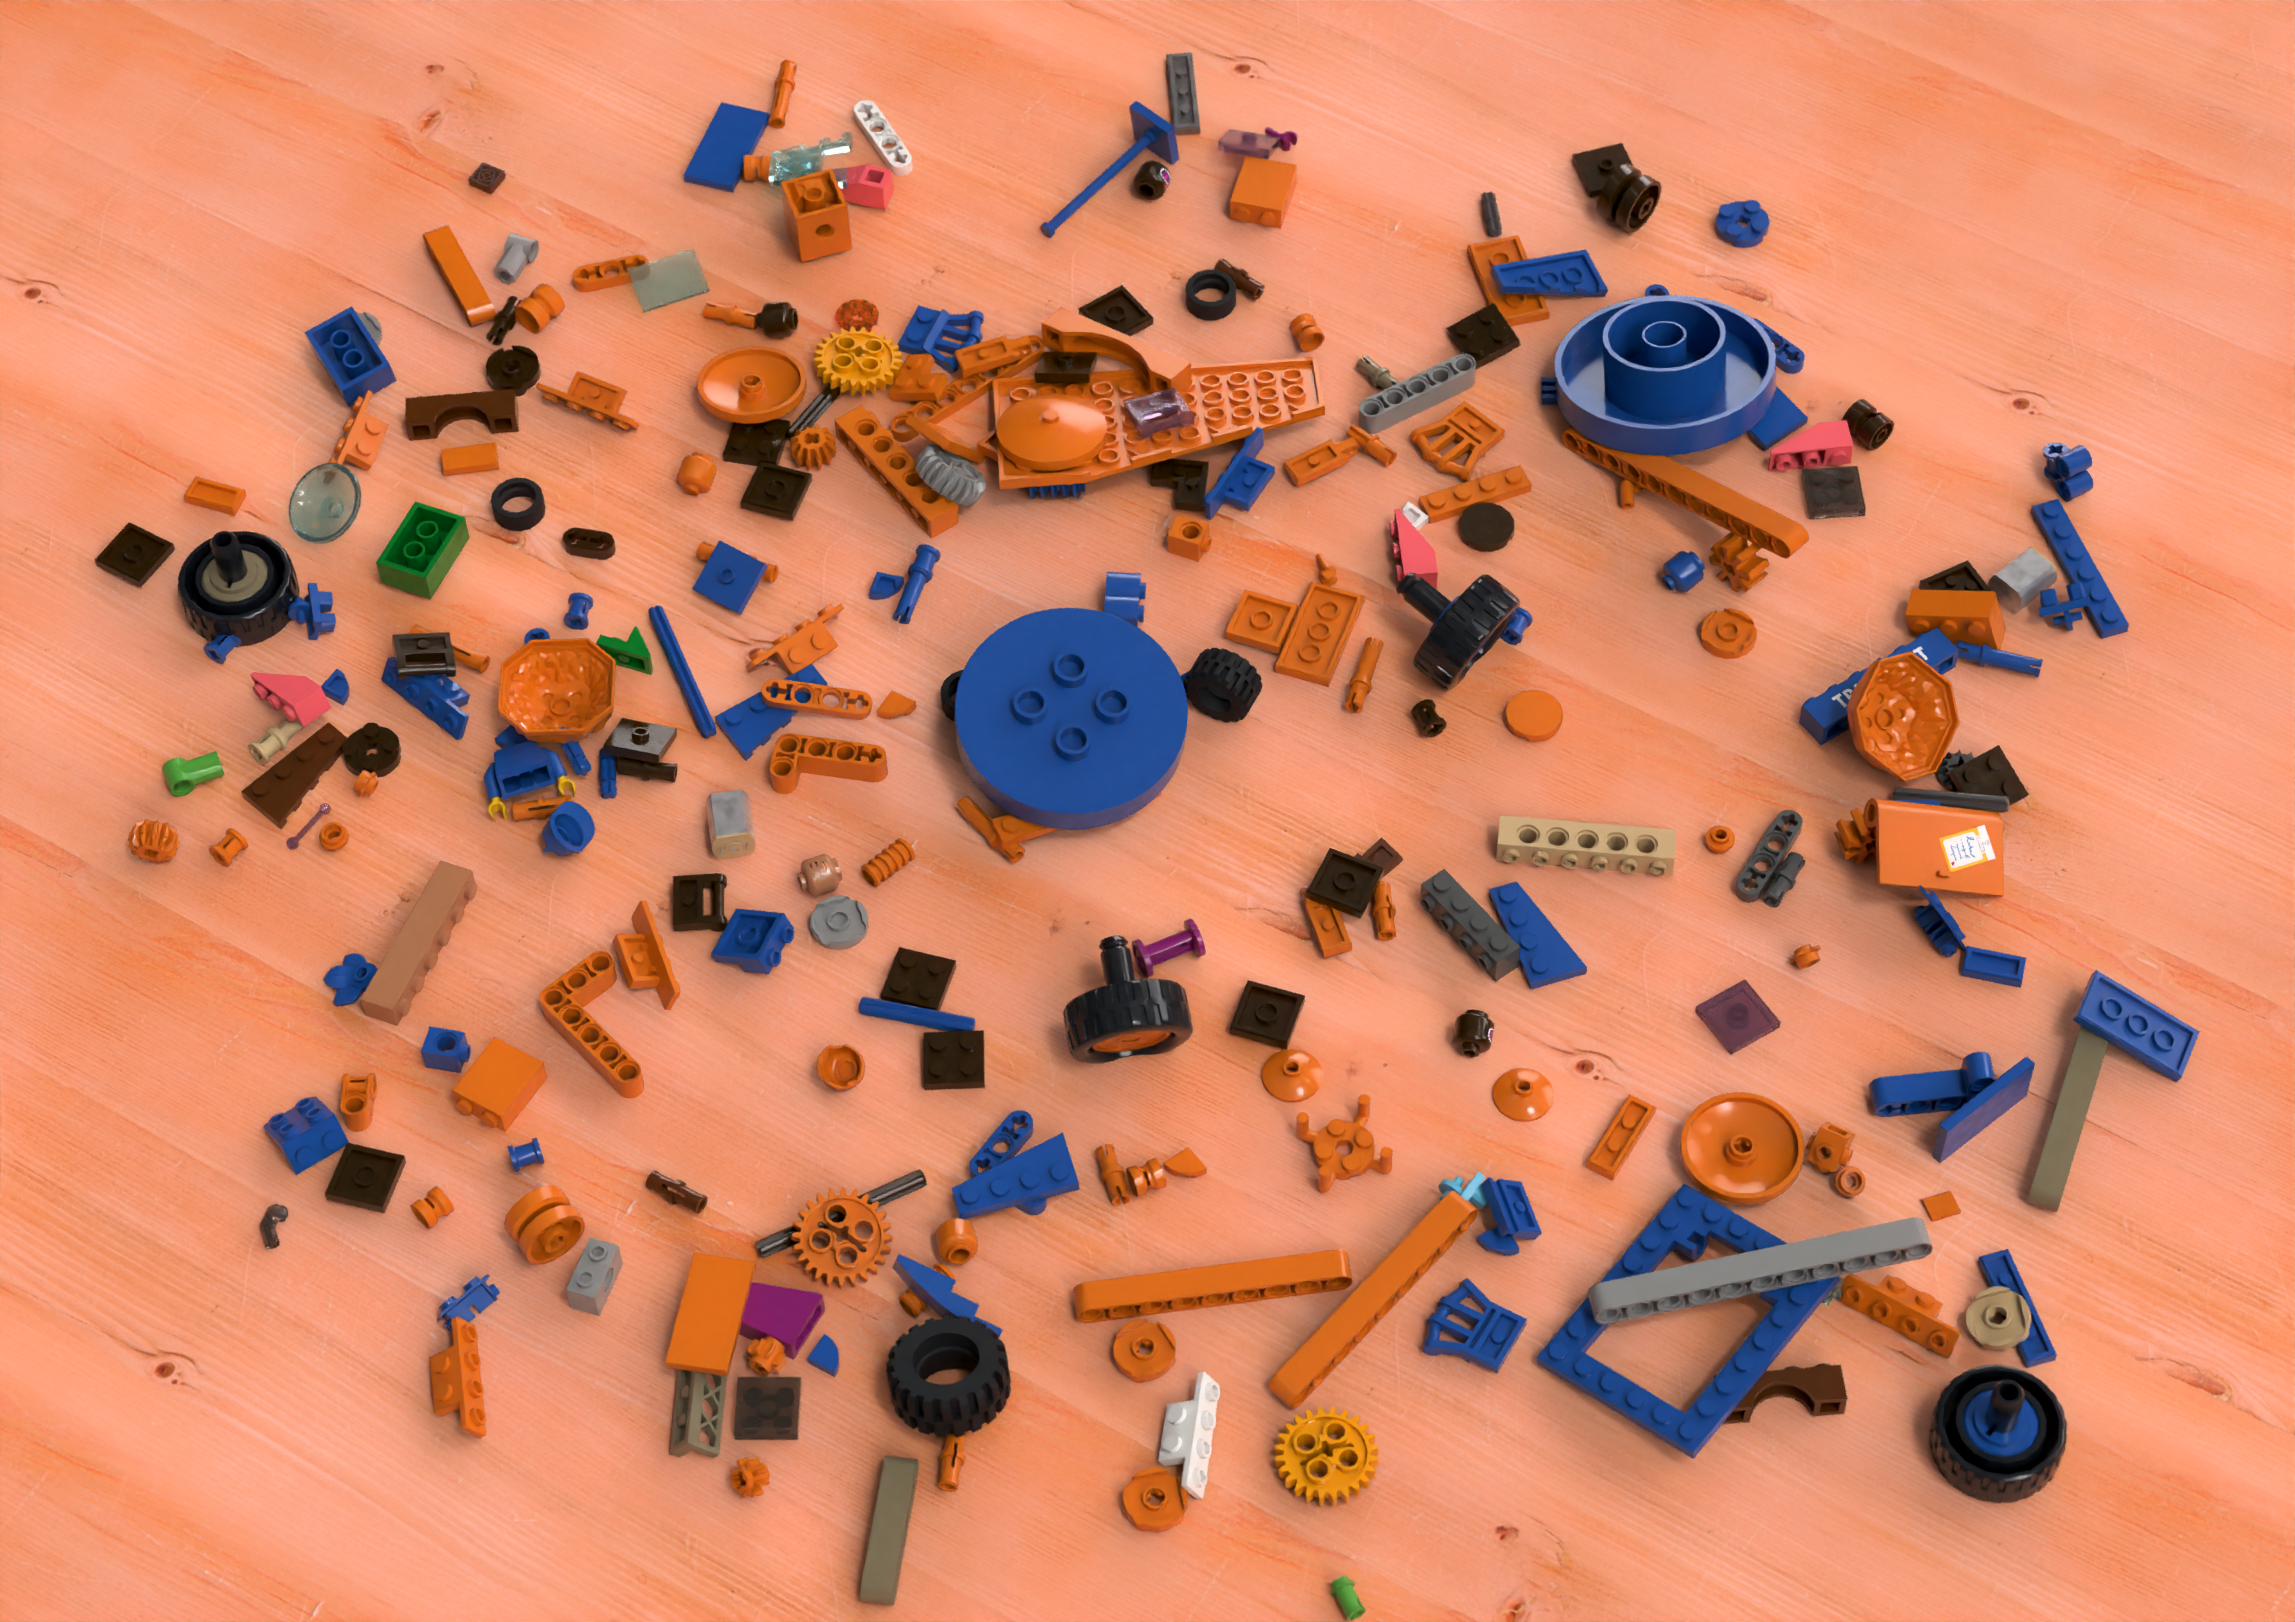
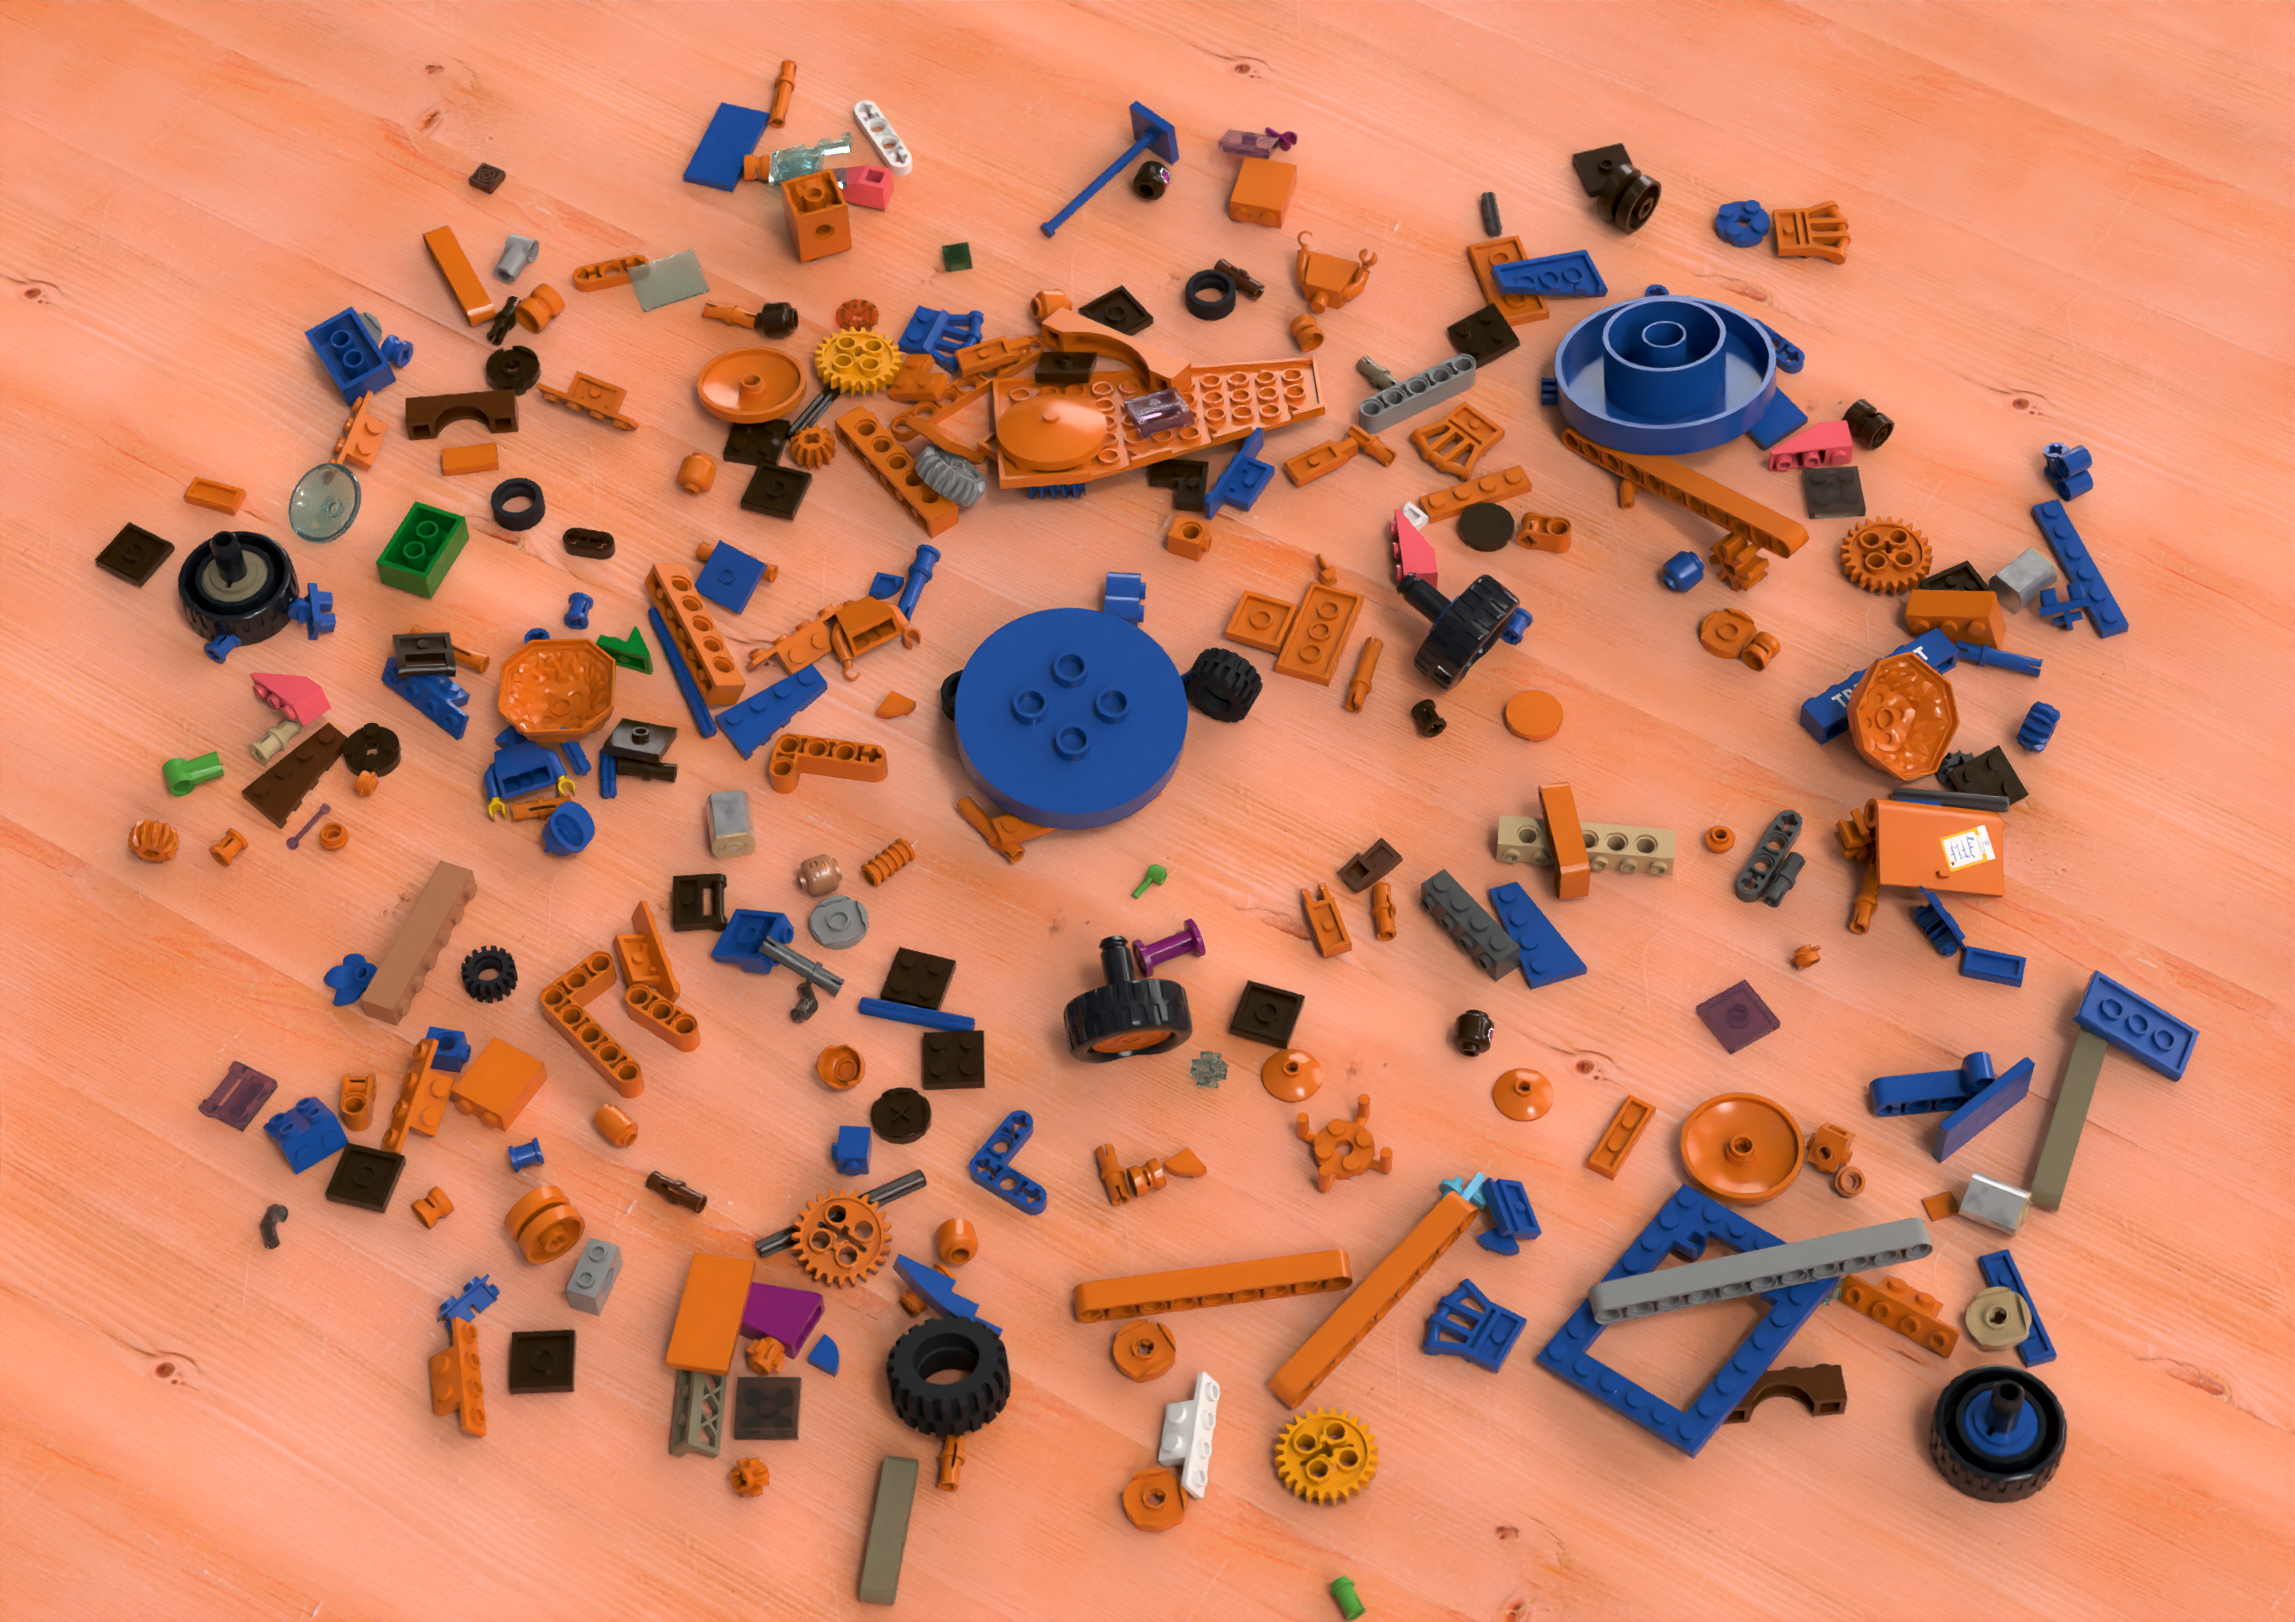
blue tile [321,669,350,706] -> none
orange beam [761,678,873,720] -> none
blue wing [952,1133,1079,1219] -> none
flat silver tile [1166,53,1200,135] -> none
dark brown plate [1306,848,1384,919] -> none
none -> plate [198,1061,278,1132]
none -> blue wheel [380,335,414,367]
none -> orange bracket [382,1038,455,1154]
none -> black tyre [461,945,518,1003]
none -> dark brown plate [509,1330,577,1394]
none -> orange brick [593,1104,638,1148]
none -> orange beam [625,984,701,1052]
none -> orange brick [644,563,746,705]
none -> dark grey pin [758,935,845,996]
none -> clear smoke arm [790,982,818,1023]
none -> orange torso [831,596,921,681]
none -> blue brick [831,1126,872,1176]
none -> dark brown tile [871,1087,932,1144]
none -> clear green plate [942,242,973,272]
none -> orange head [1030,289,1072,324]
none -> bright green hand [1131,864,1167,899]
none -> clear light blue gear [1190,1051,1228,1088]
none -> orange torso [1295,230,1378,314]
none -> orange piece [1516,512,1571,554]
none -> orange beam [1538,782,1590,900]
none -> orange wheel [1741,631,1781,671]
none -> orange plate [1772,200,1851,265]
none -> orange gear [1840,516,1933,596]
none -> orange pin [1850,854,1881,934]
none -> flat silver piece [1959,1171,2033,1236]
none -> blue gear [2017,701,2060,753]

